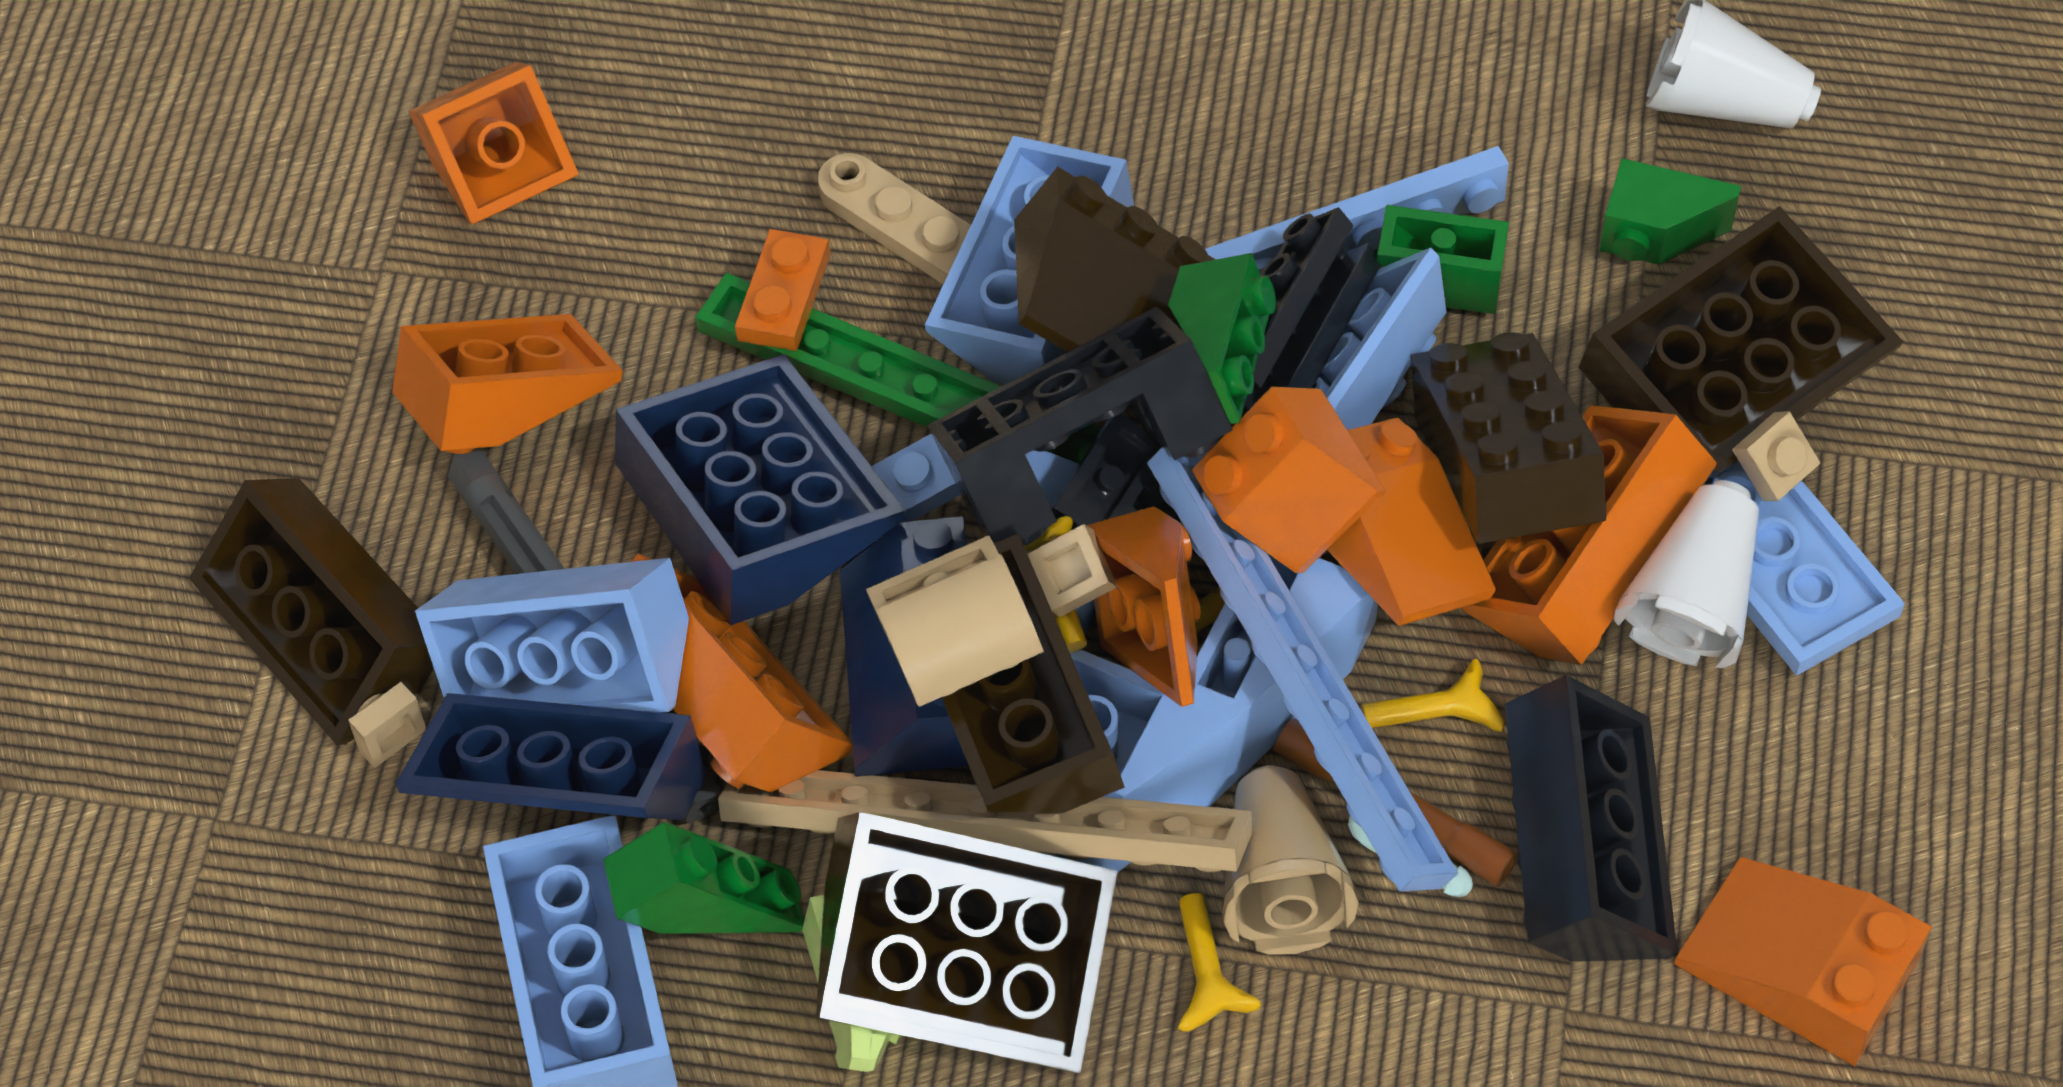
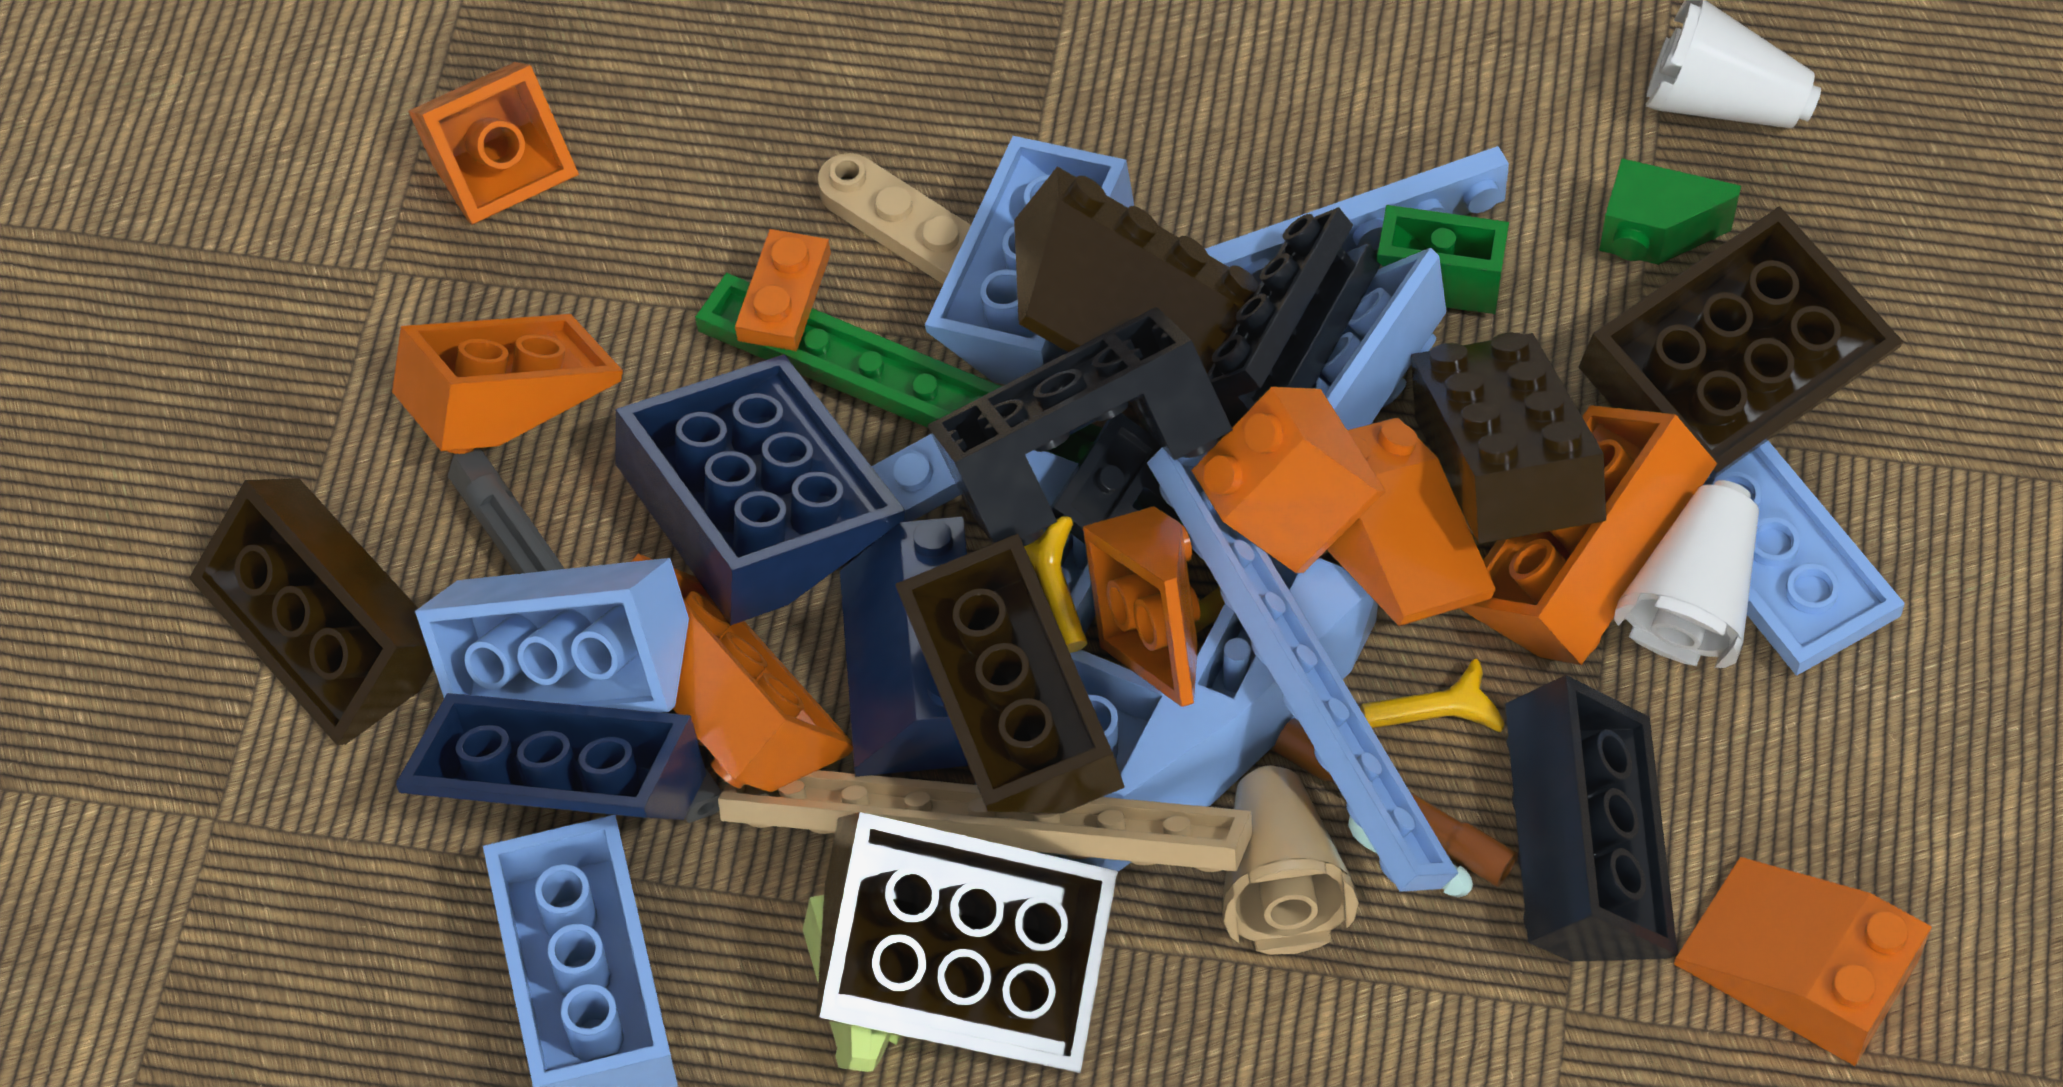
tan plate [348,682,426,768] -> none
green slope [603,822,804,934] -> none
tan brick [866,536,1044,707] -> none
tan plate [1027,524,1117,617] -> none
green slope [1168,253,1276,424] -> none
yellow piece [1178,893,1261,1032] -> none
tan plate [1732,411,1821,501] -> none

